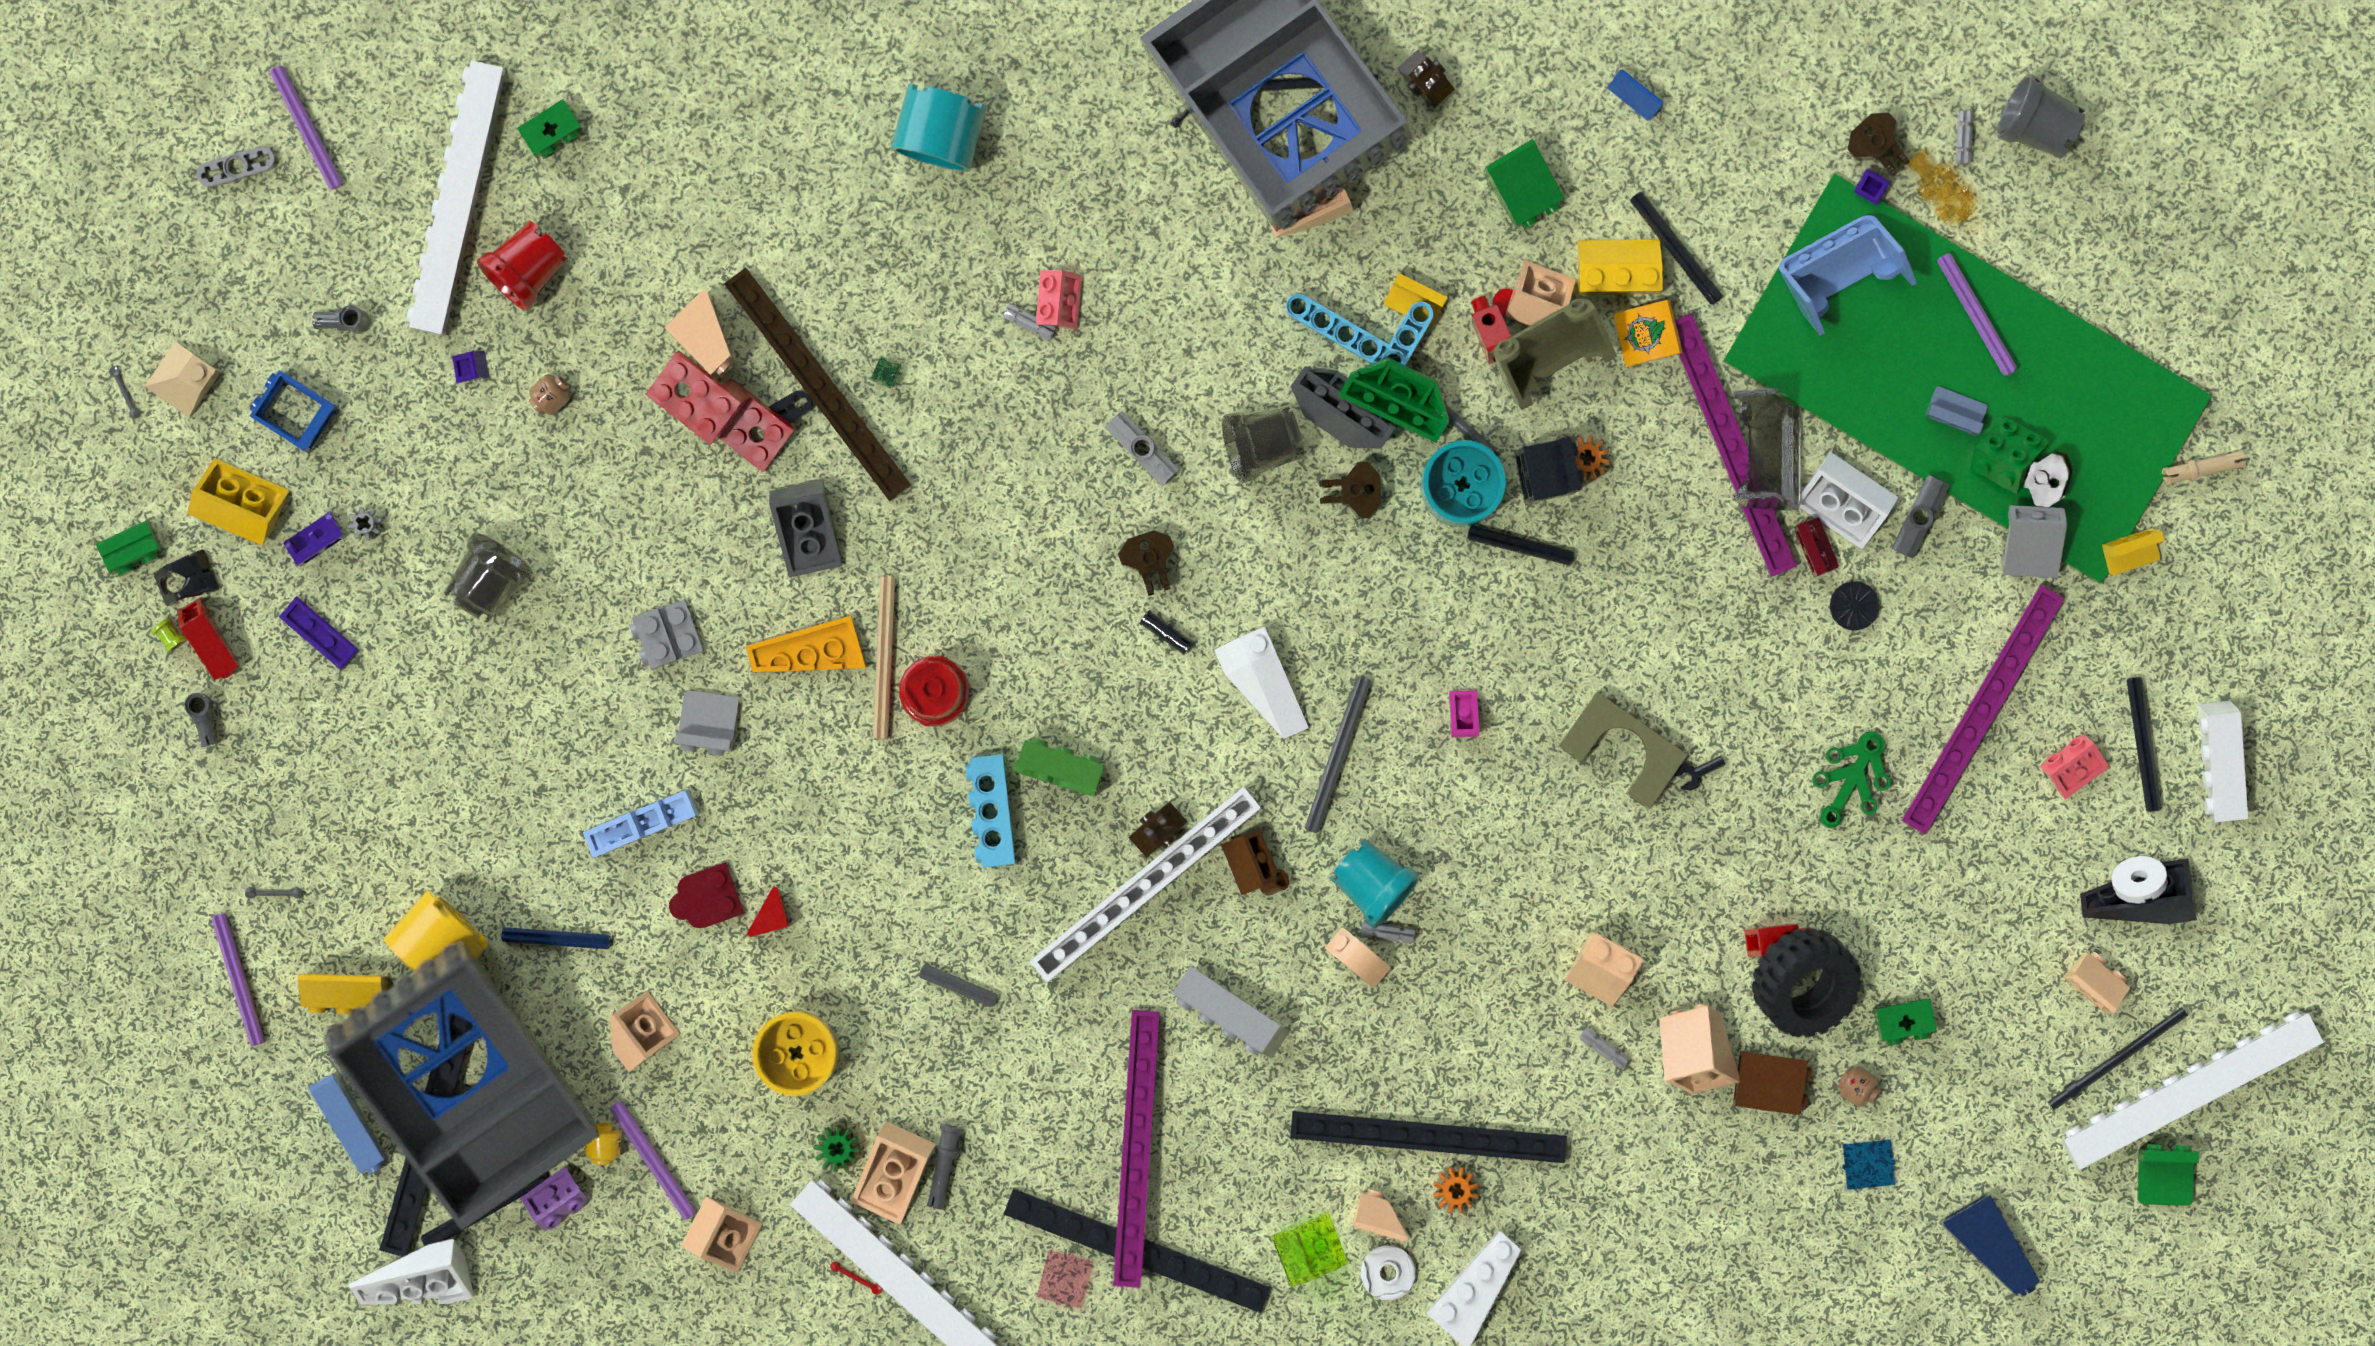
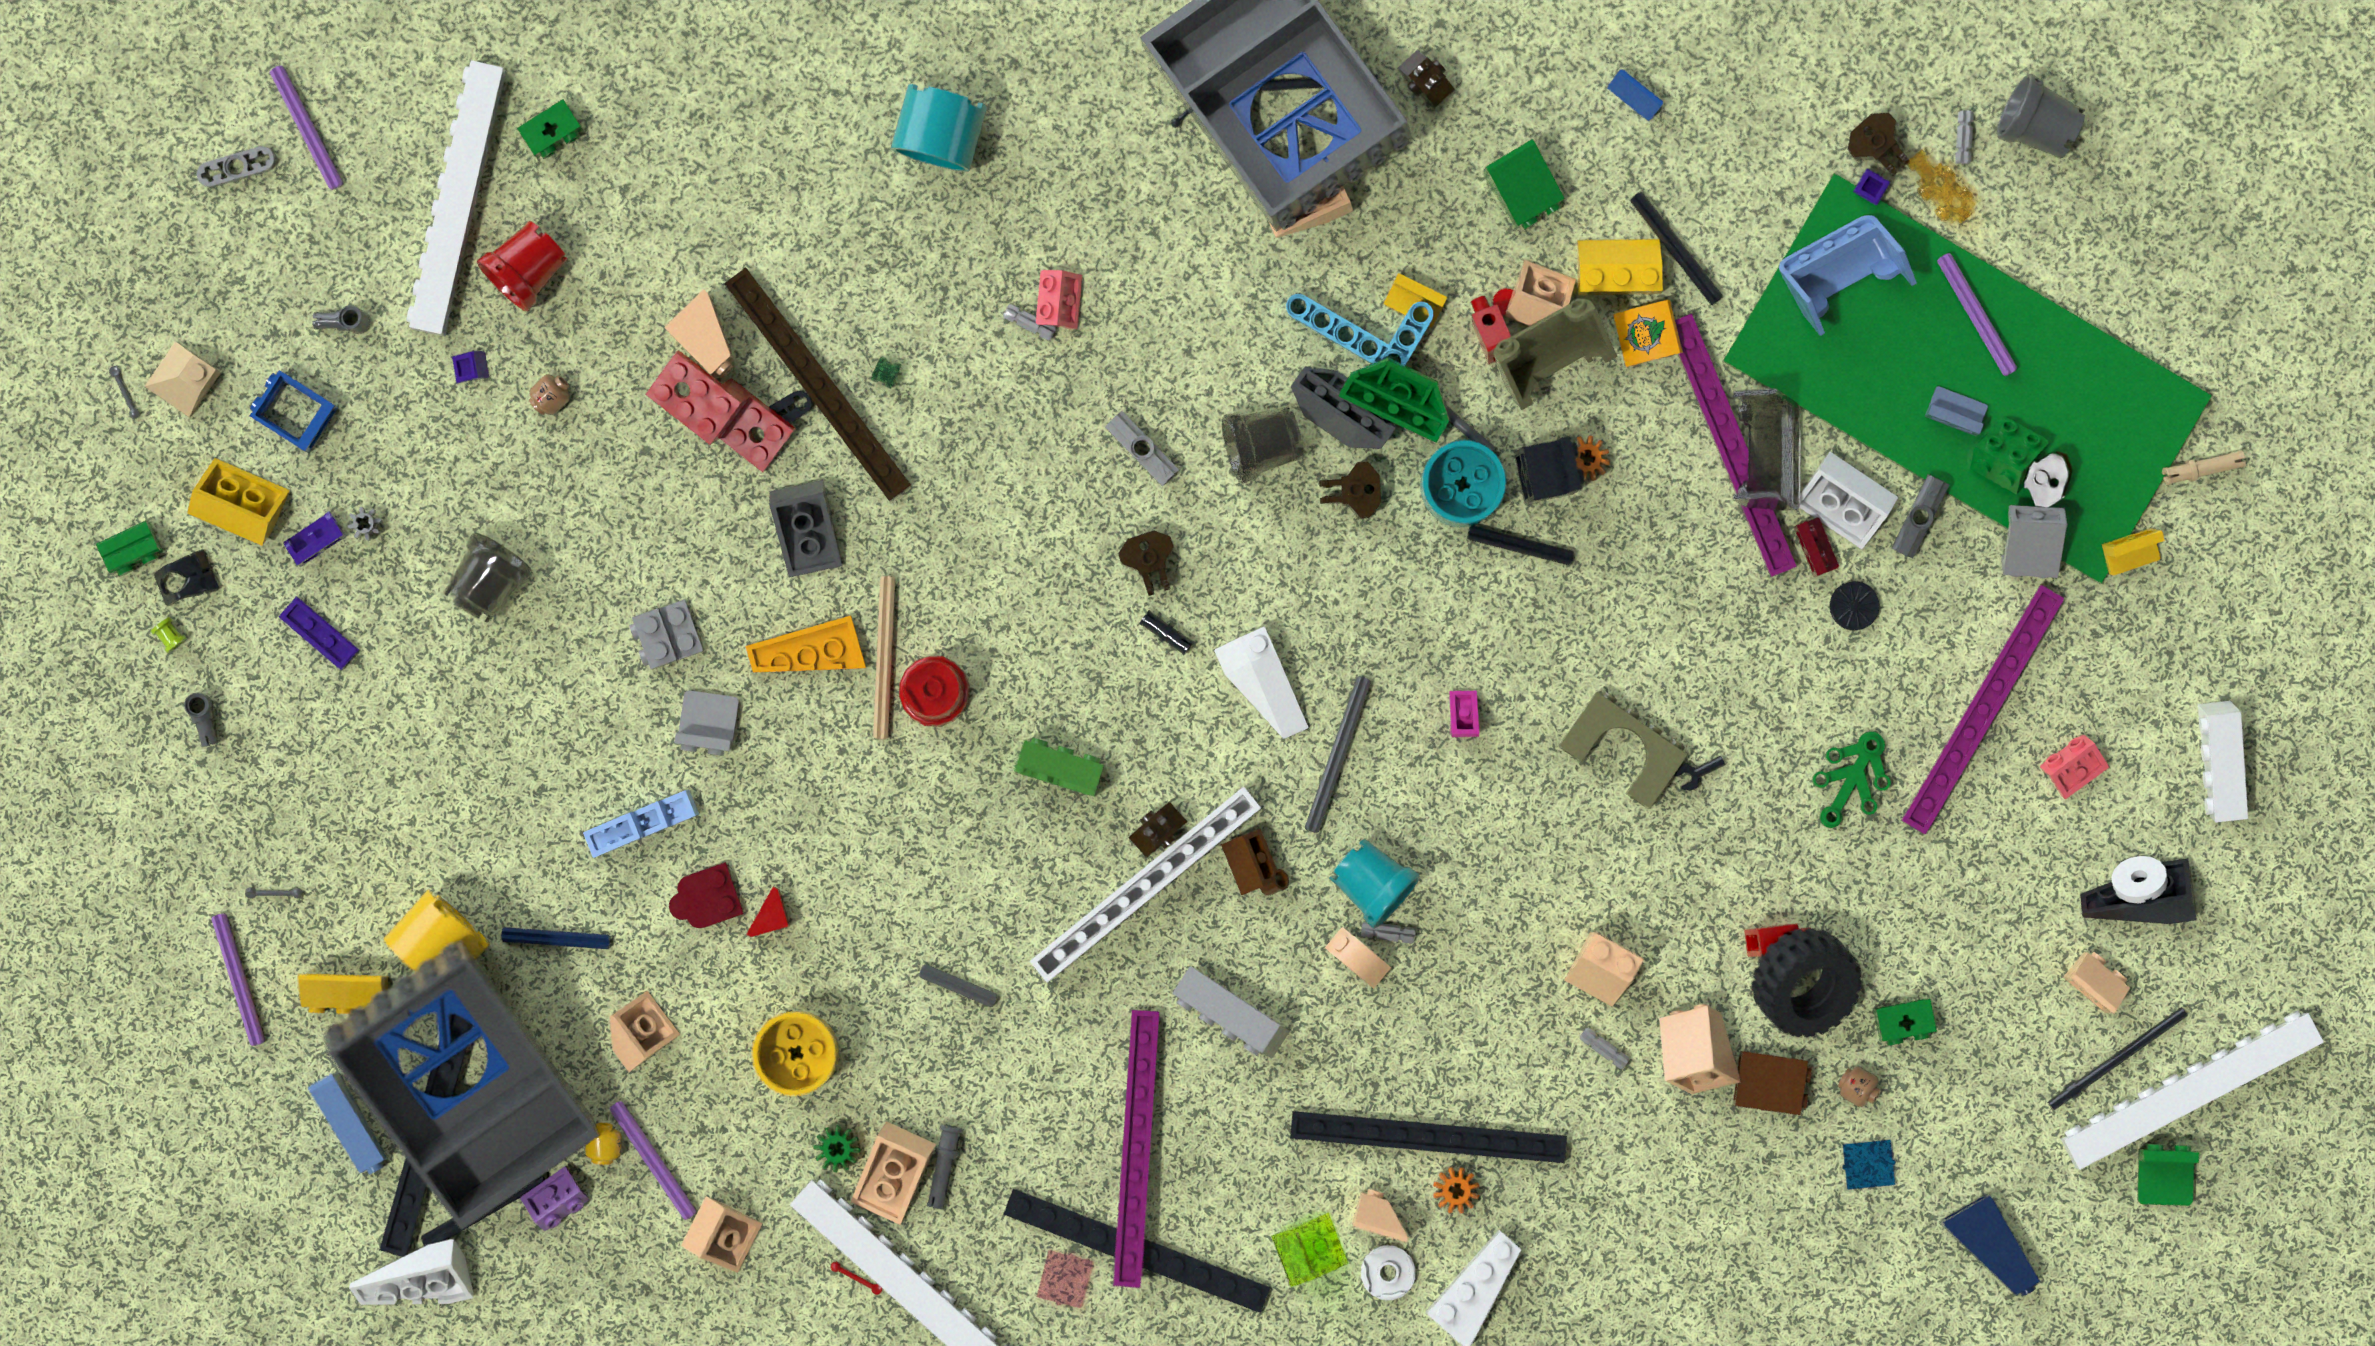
red slope [177,597,238,681] -> none
medium azure brick [965,754,1016,868] -> none
black axle [2127,677,2162,812] -> none

